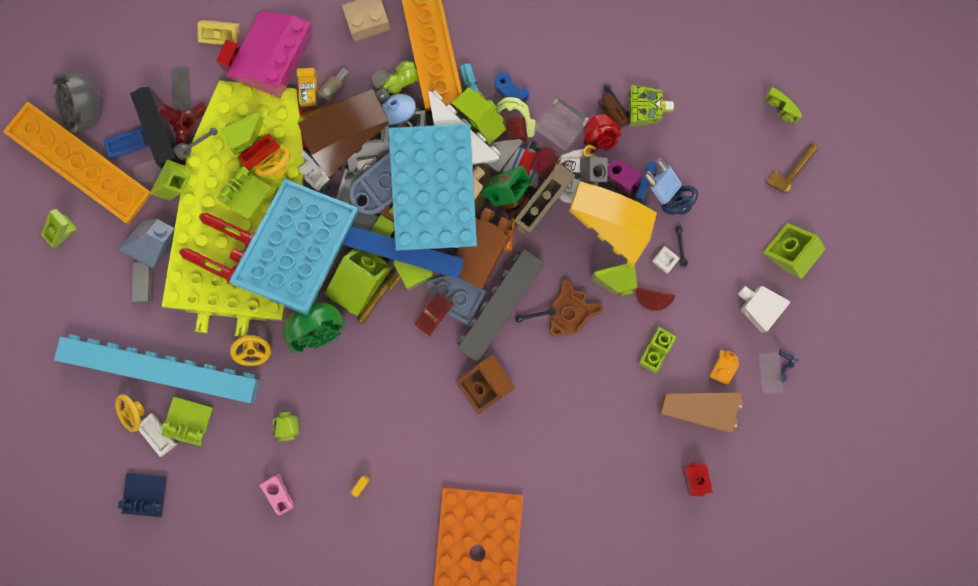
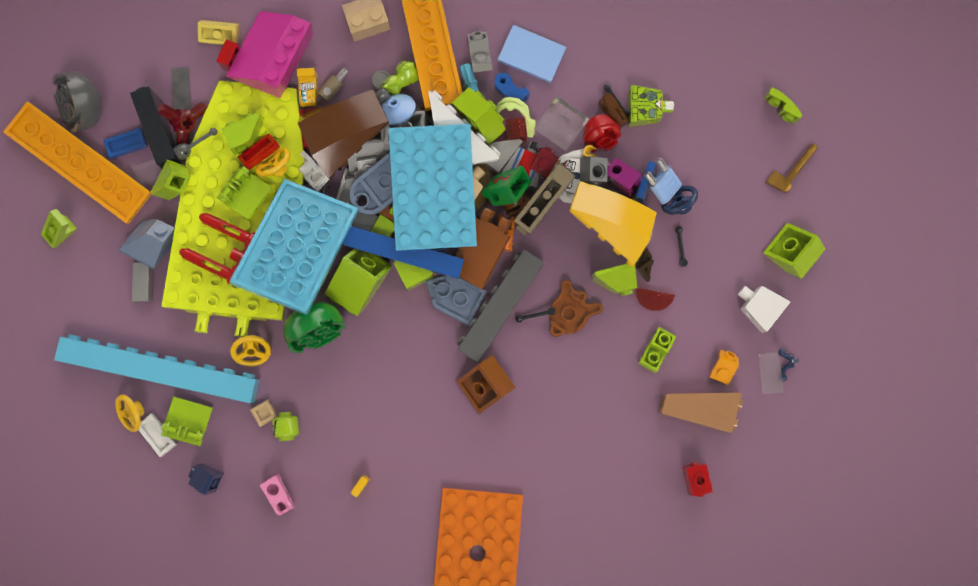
dark blue hinge [118,473,167,517] -> none
pearl gold piece [357,273,400,324] -> none
clear red slope [414,292,454,336] -> none
white tile [652,246,680,274] -> none
none -> dark blue slope [188,464,224,495]
none -> tan tile [250,400,278,427]
none -> light grey slope [467,31,492,72]
none -> light blue tile [498,25,566,83]
none -> dark brown slope [635,247,654,282]

